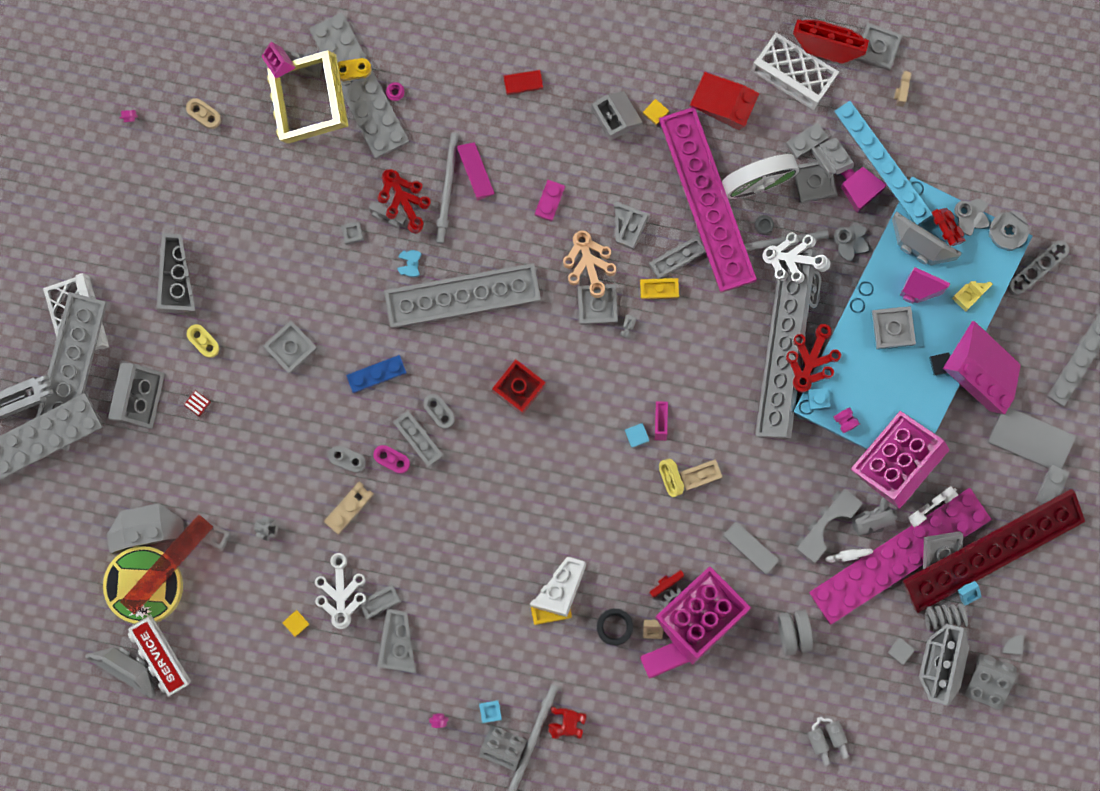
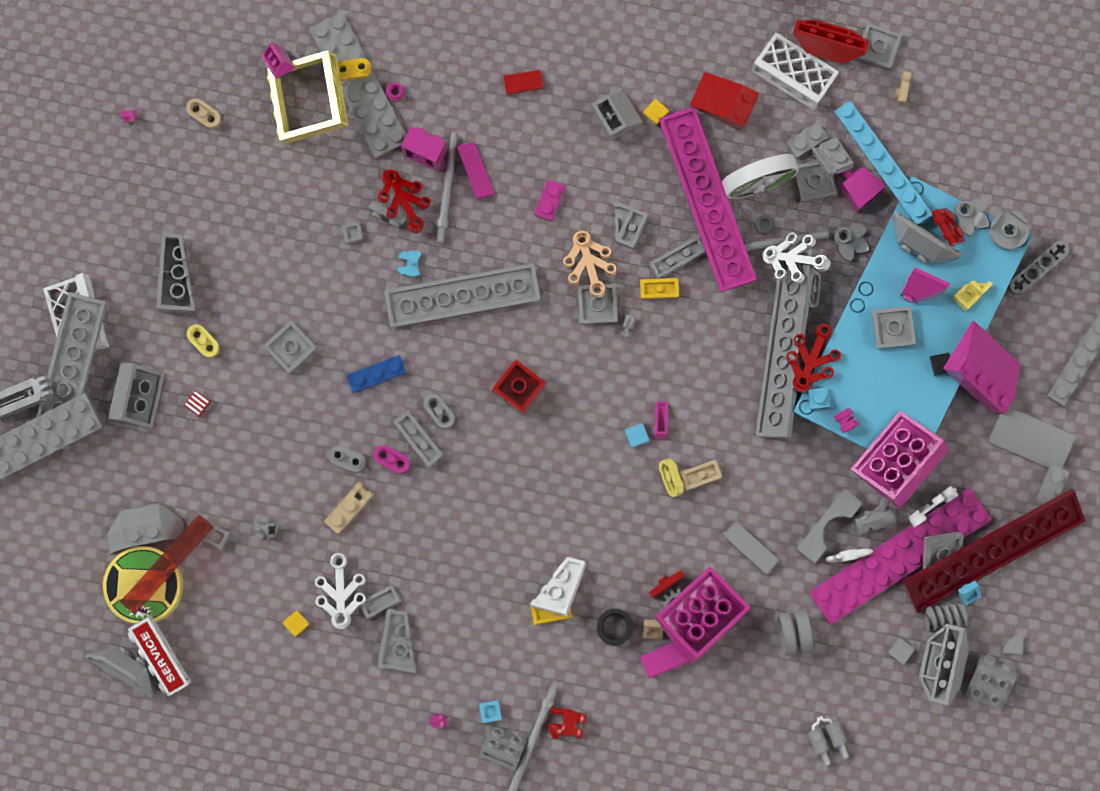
none -> dark pink brick [401,126,447,172]

